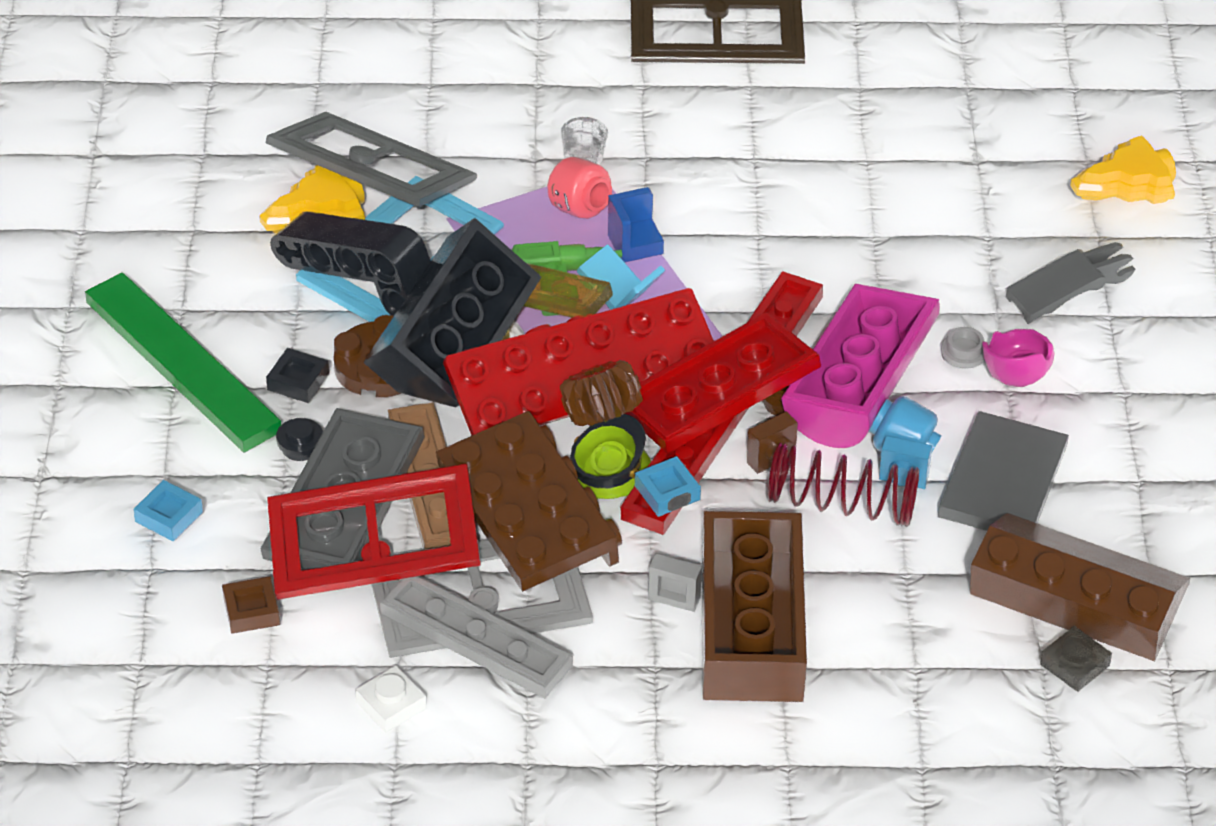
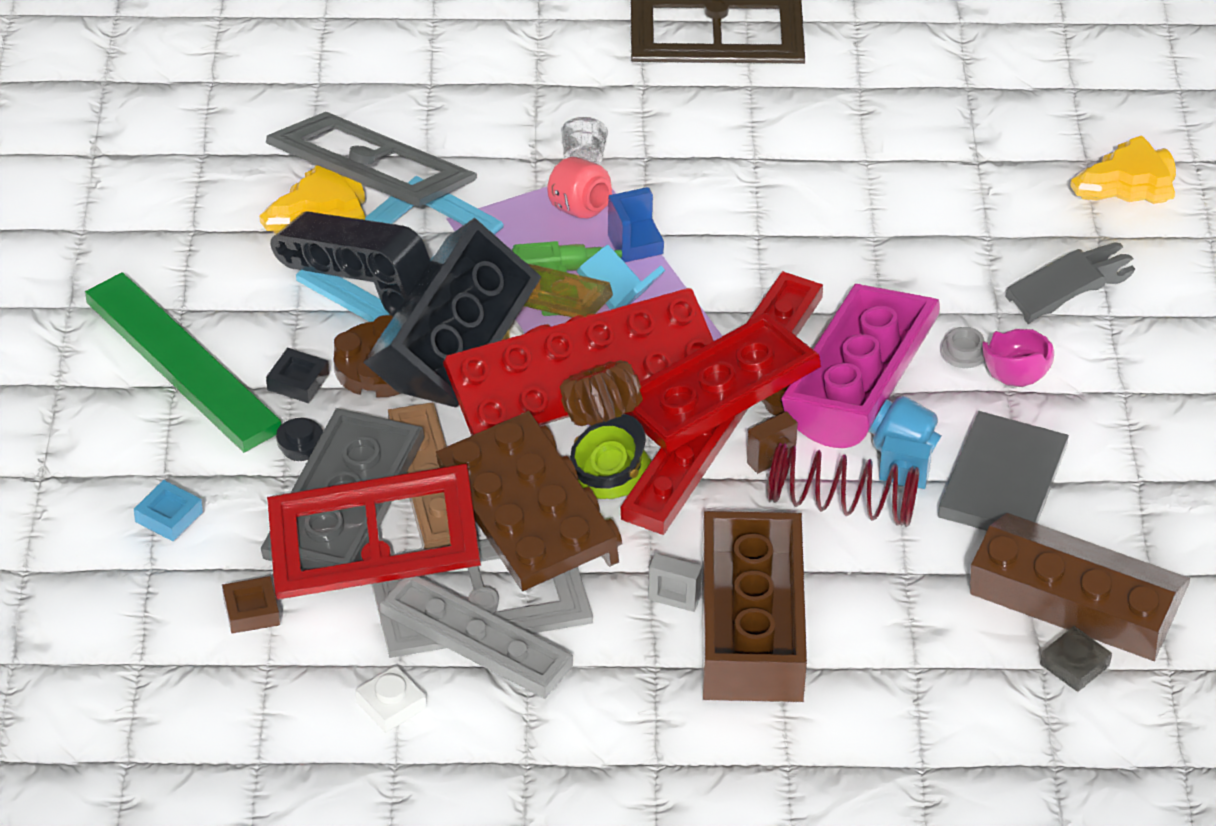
dark azure plate [635,456,701,517] -> none

